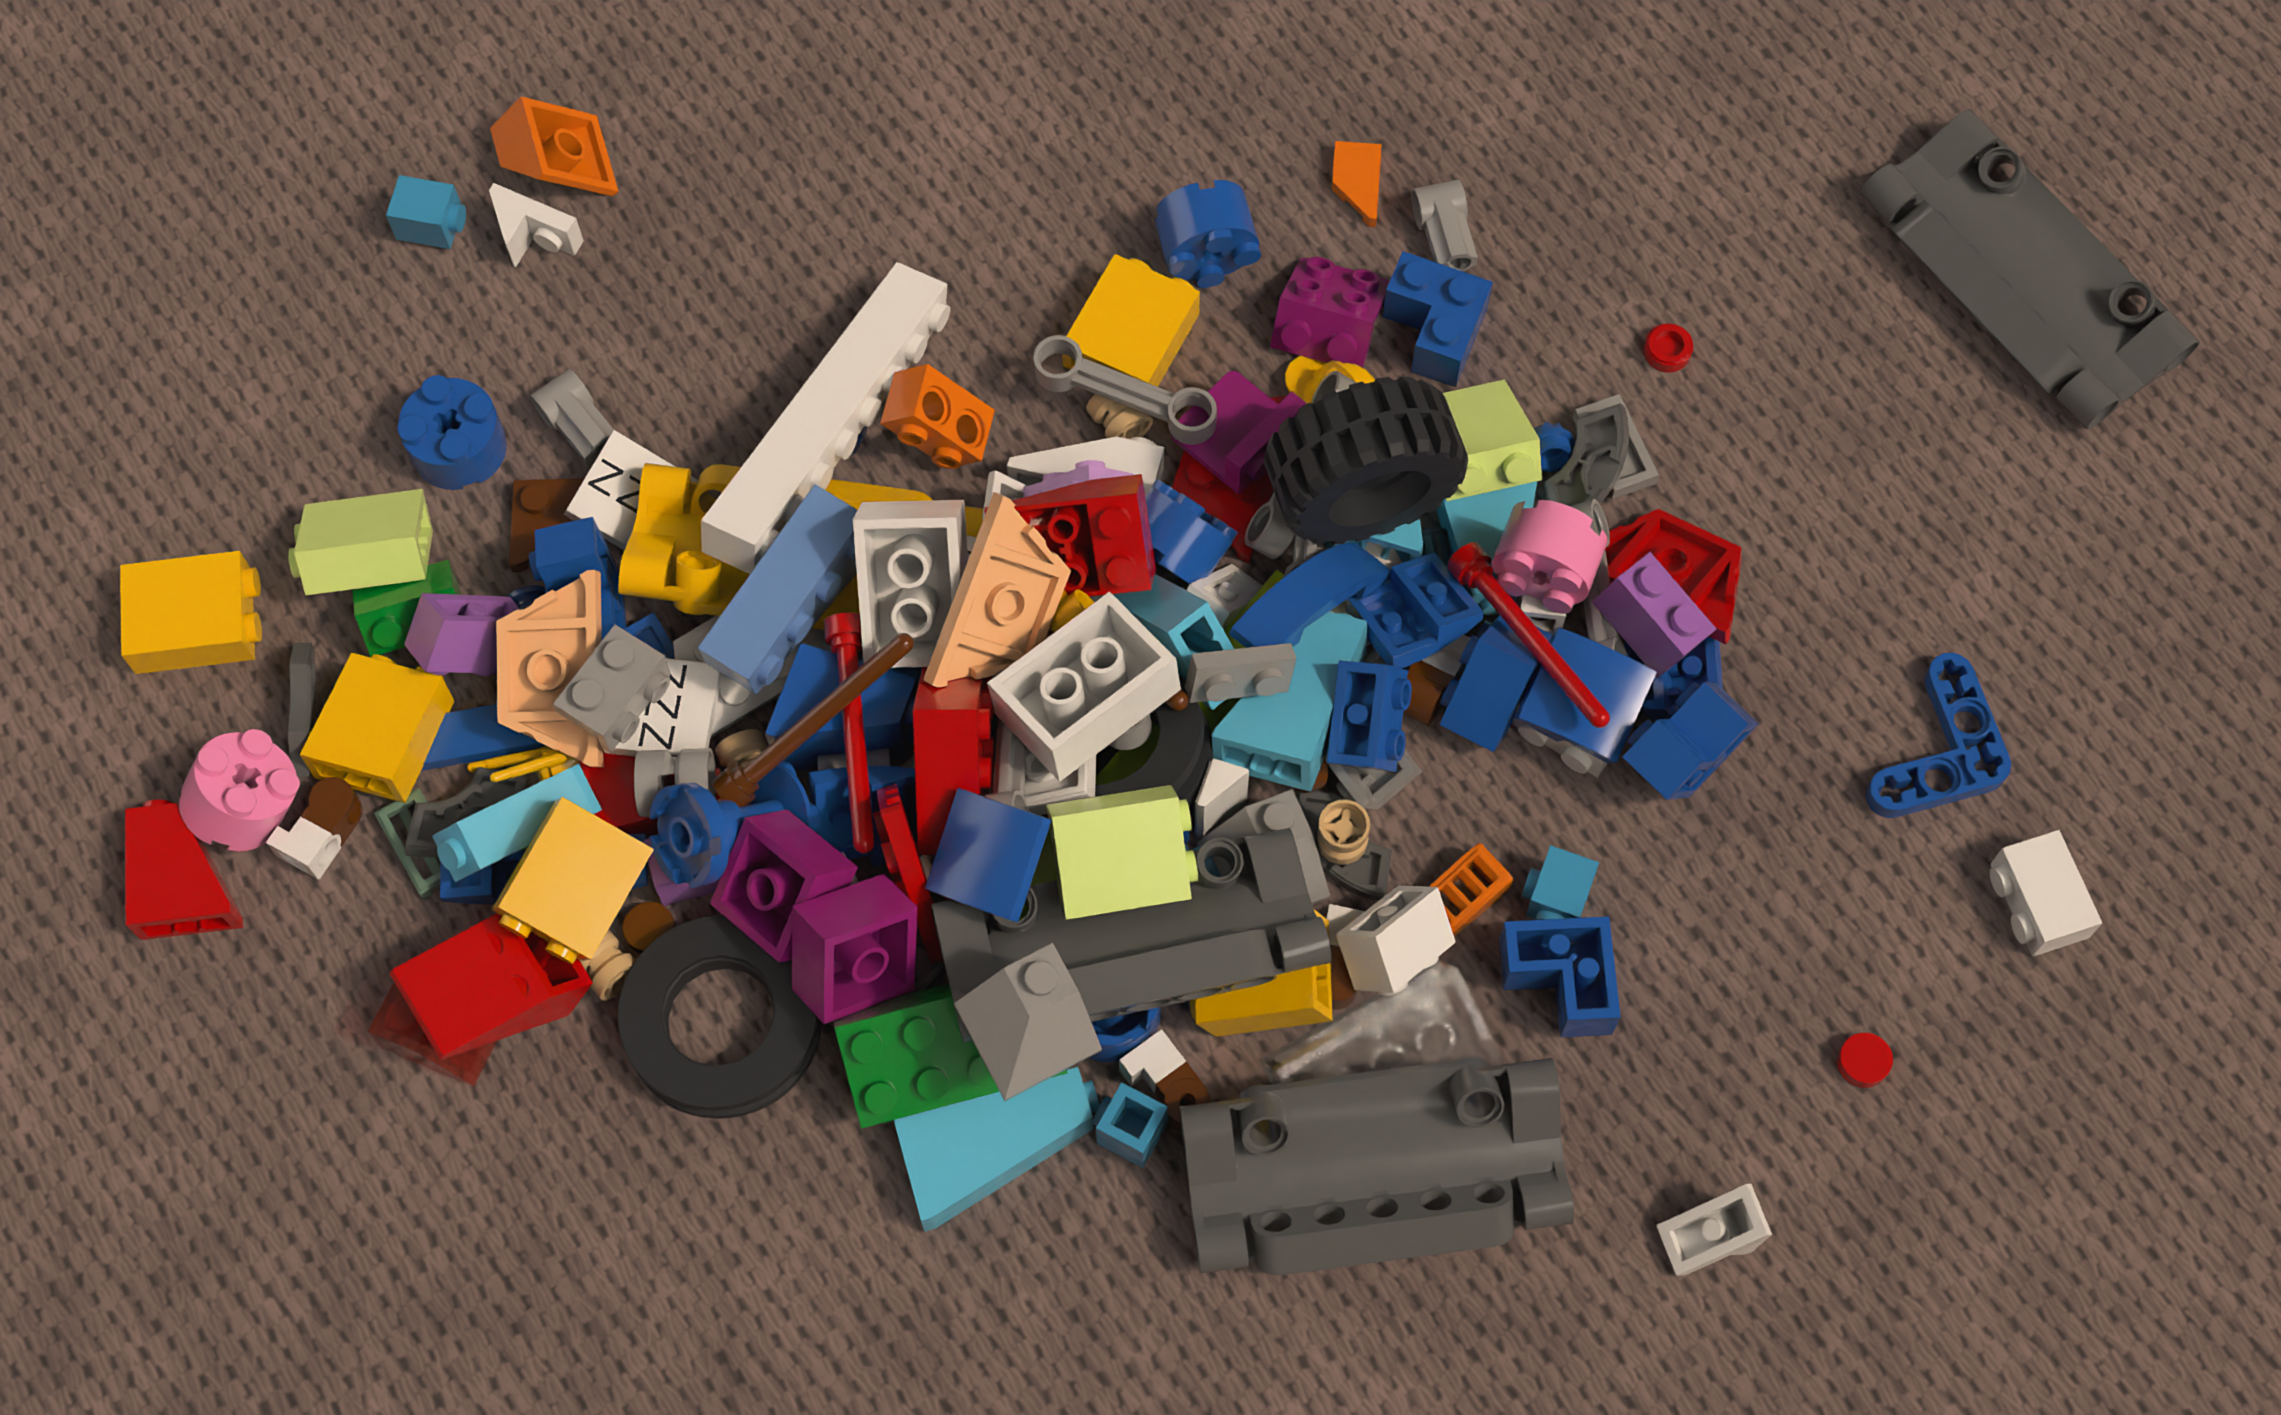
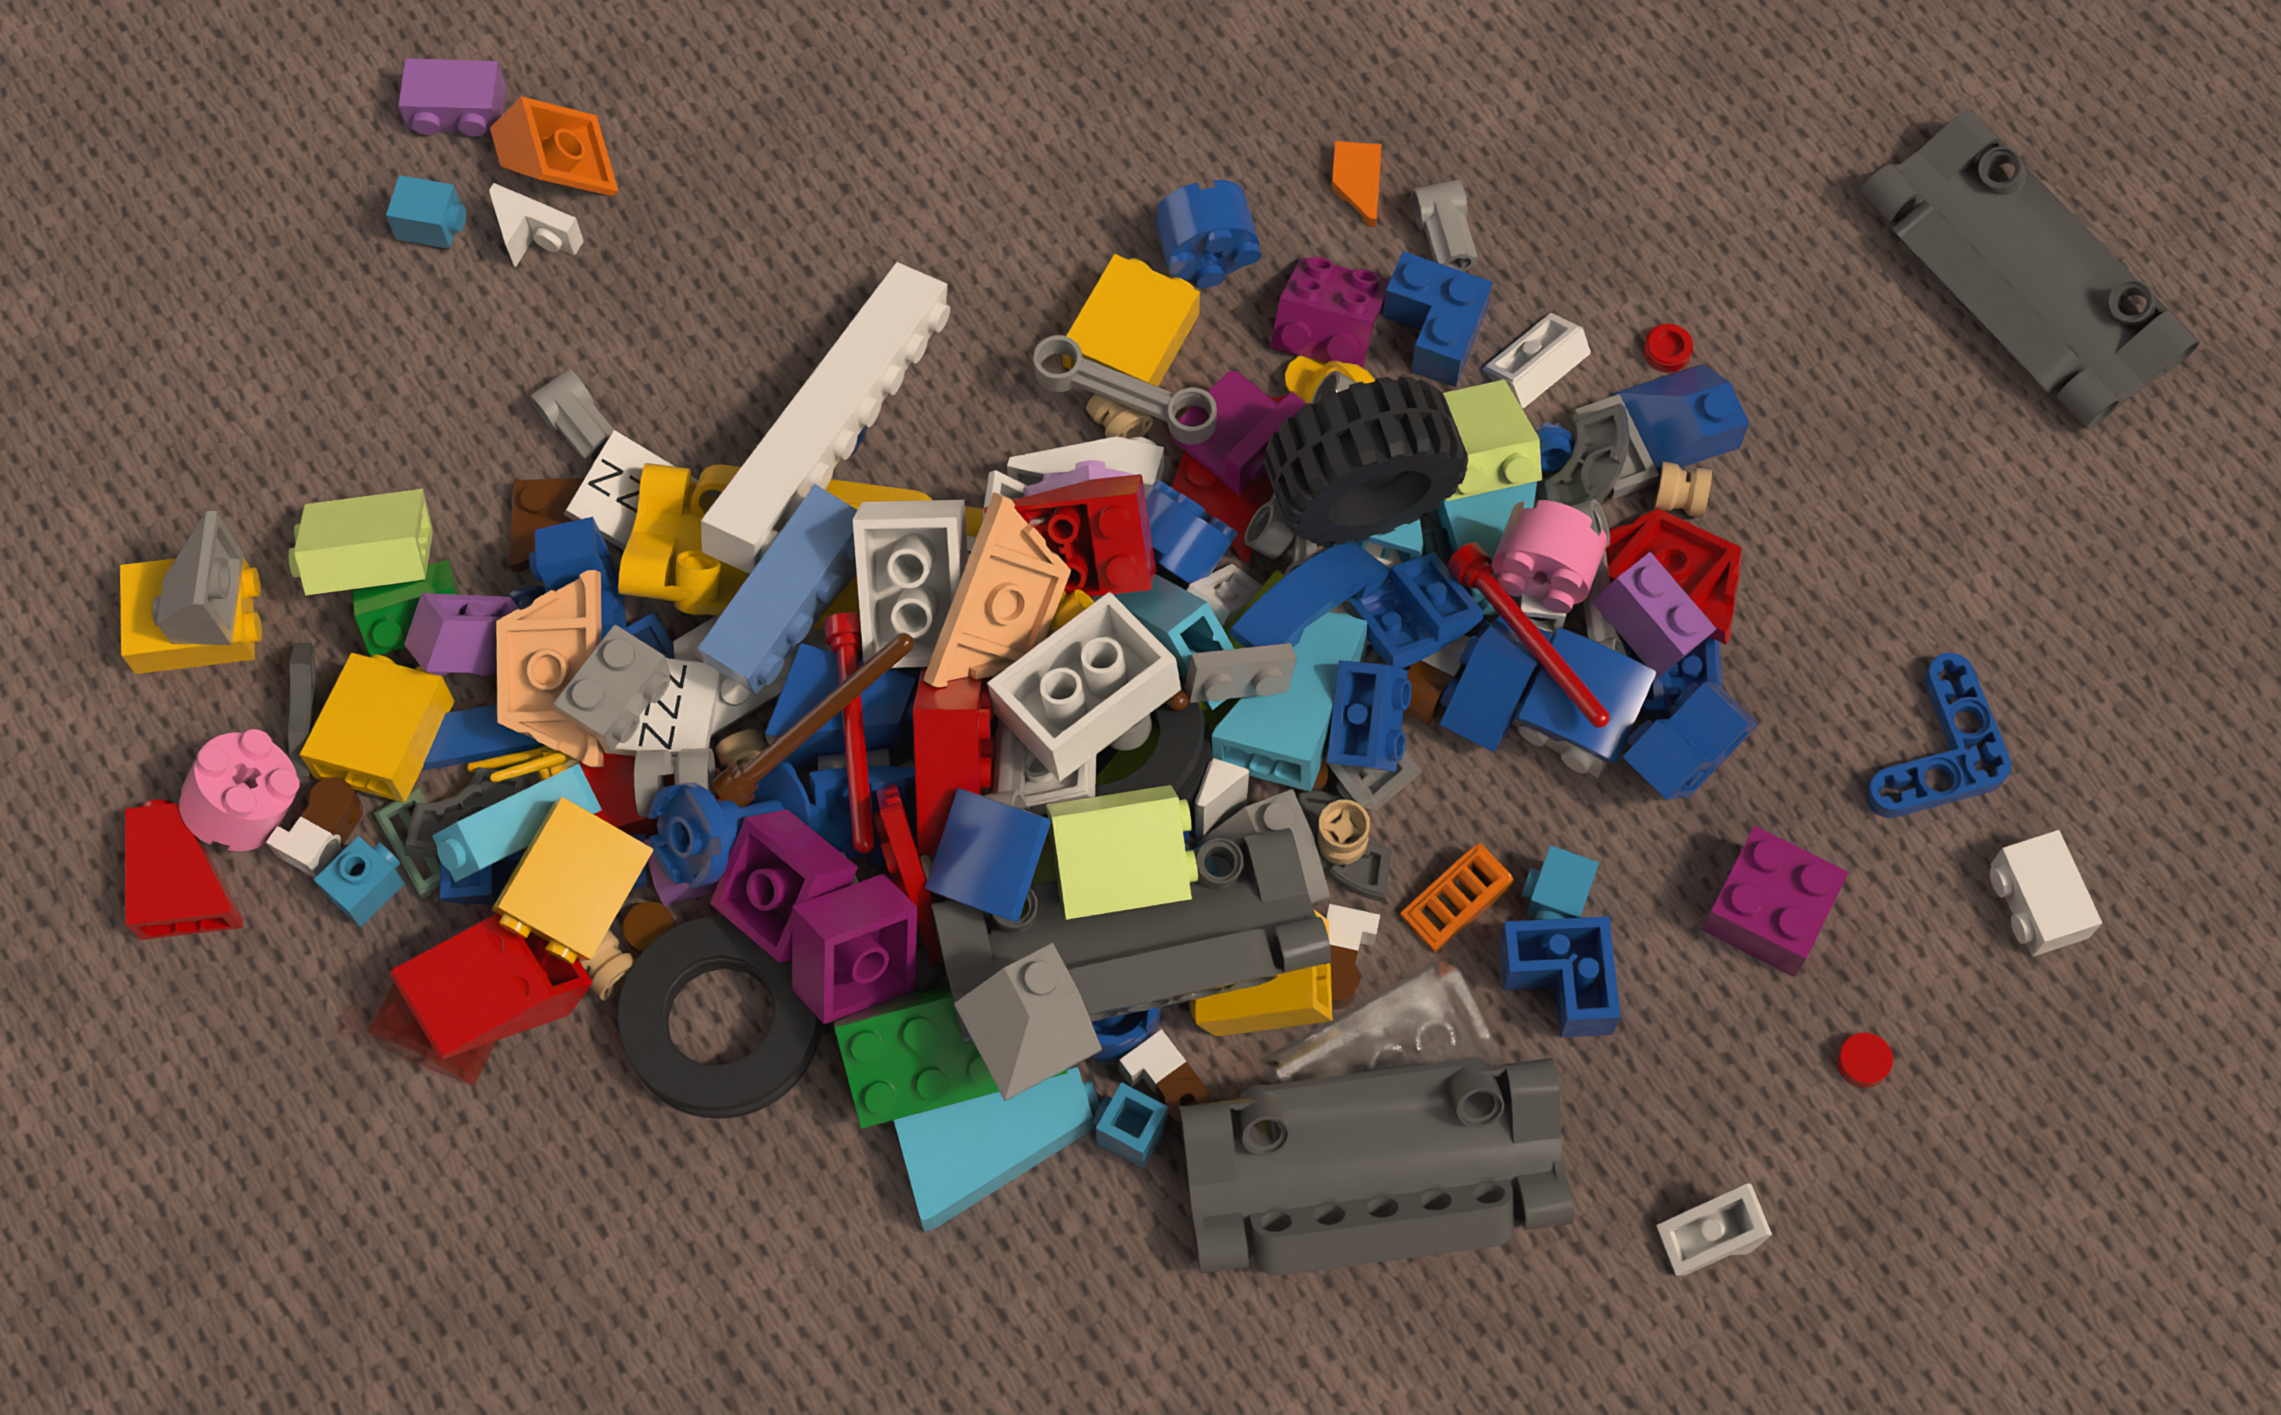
blue brick [397,375,507,490] -> none
orange brick [880,364,995,469] -> none
white brick [1336,885,1456,996] -> none
none -> light grey slope [153,511,244,645]
none -> dark azure brick [313,836,405,927]
none -> medium lavender brick [398,58,506,136]
none -> white slope [1482,313,1590,408]
none -> blue slope [1614,364,1749,474]
none -> tan wheel [1654,461,1712,518]
none -> magenta brick [1701,825,1849,977]

